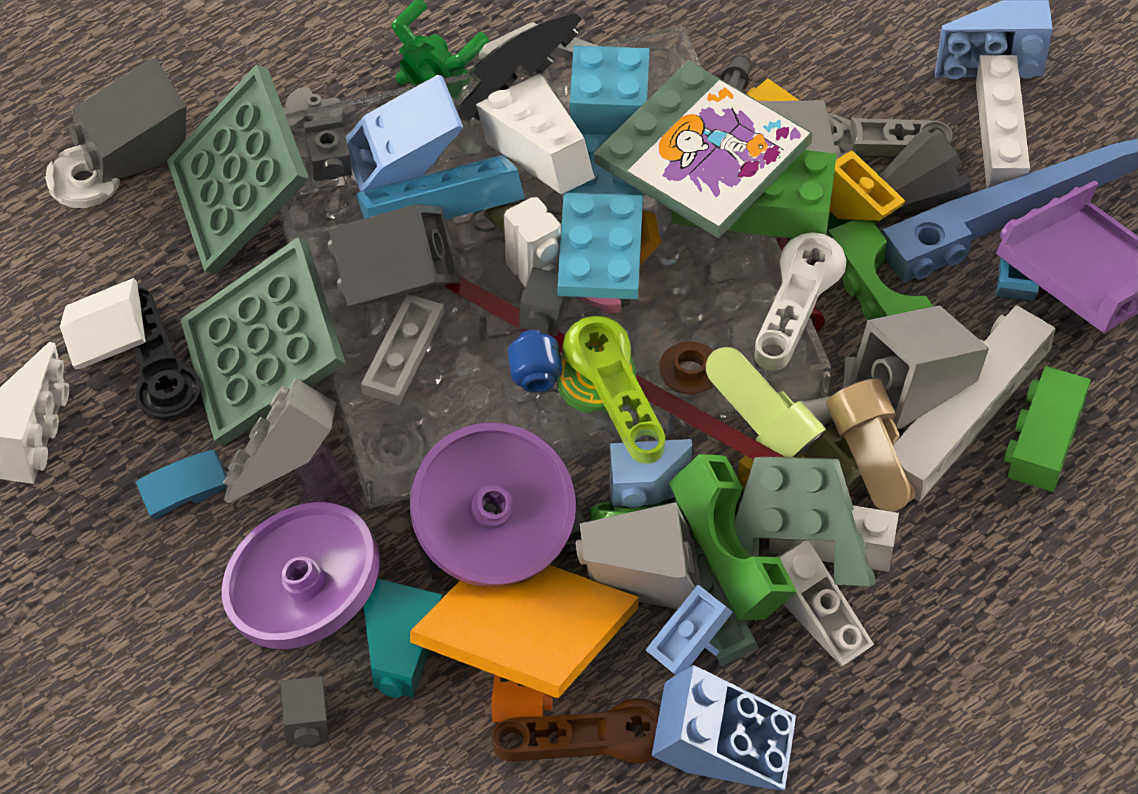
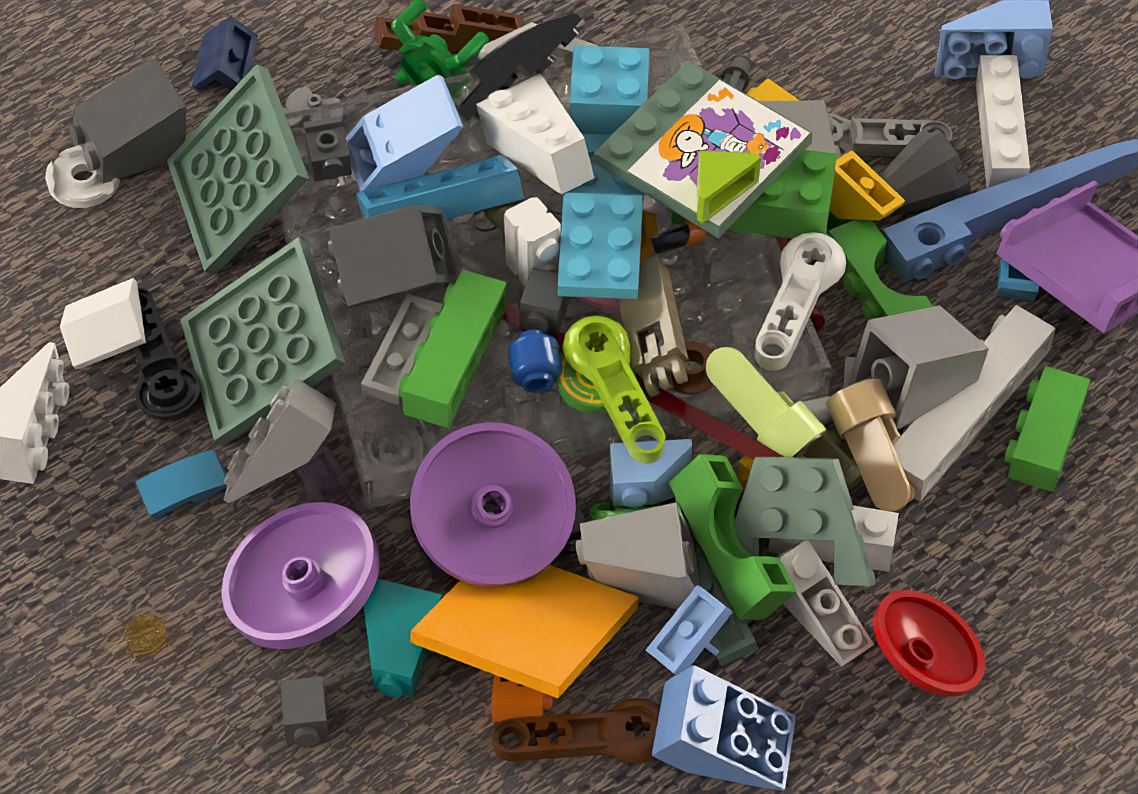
none -> clear yellow tile [124,614,167,656]
none -> dark blue panel [192,16,258,91]
none -> reddish brown slope [373,4,524,52]
none -> bright green brick [398,269,508,428]
none -> dark tan hinge [618,255,688,398]
none -> black arm [651,219,707,254]
none -> lime slope [697,151,761,224]
none -> red dish [873,590,985,697]

